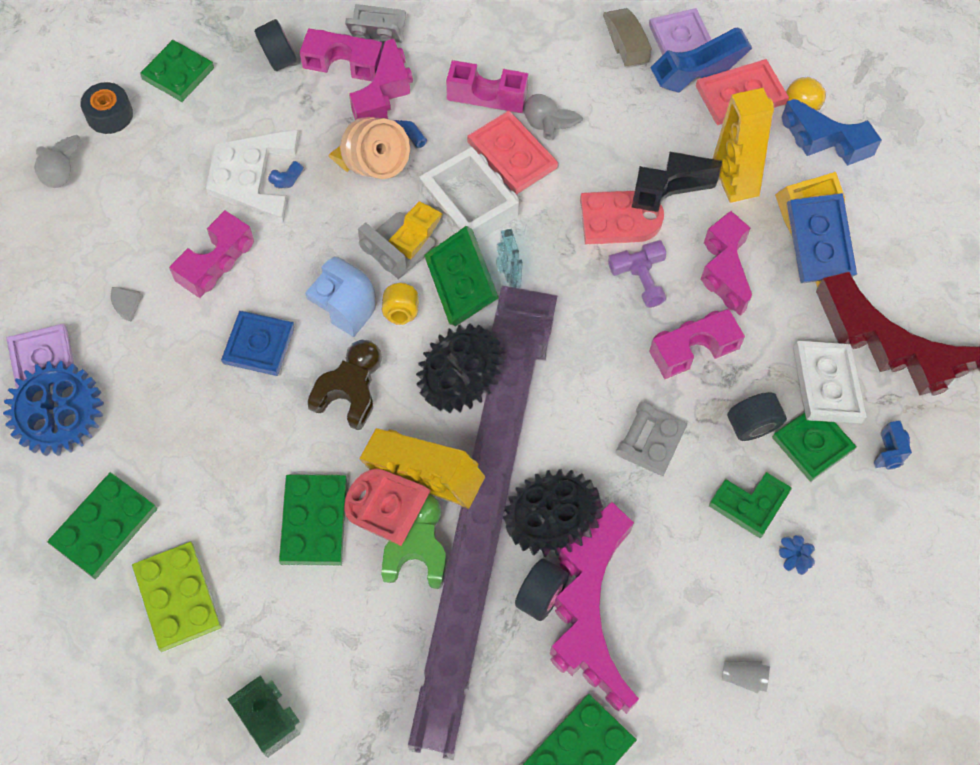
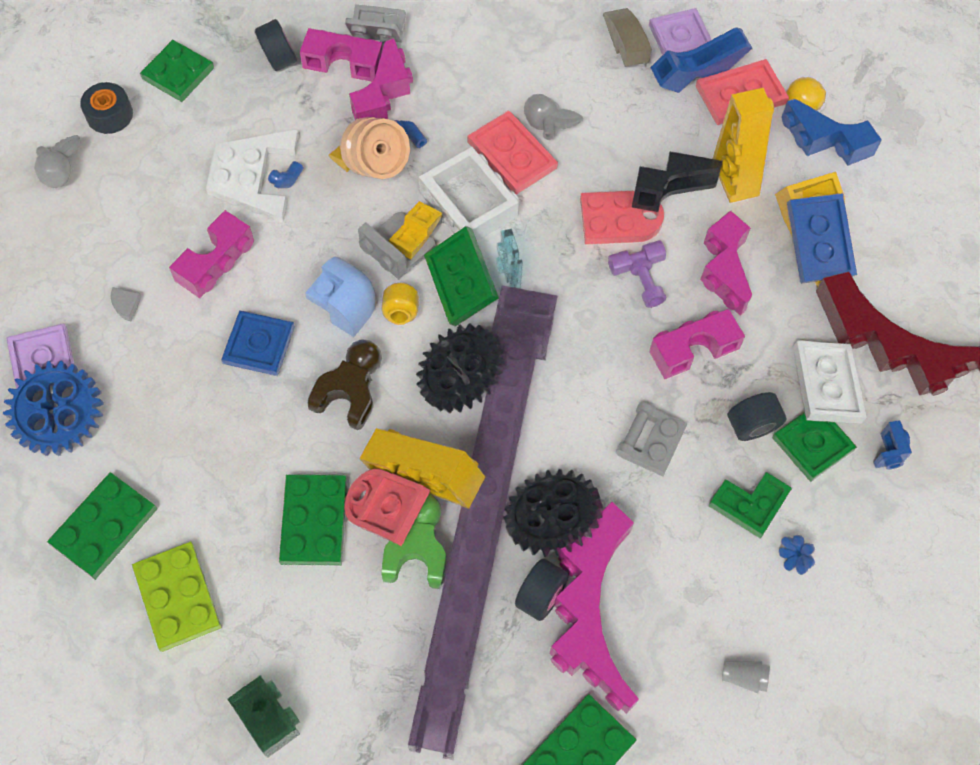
dark pink arch [446,60,529,113] -> none

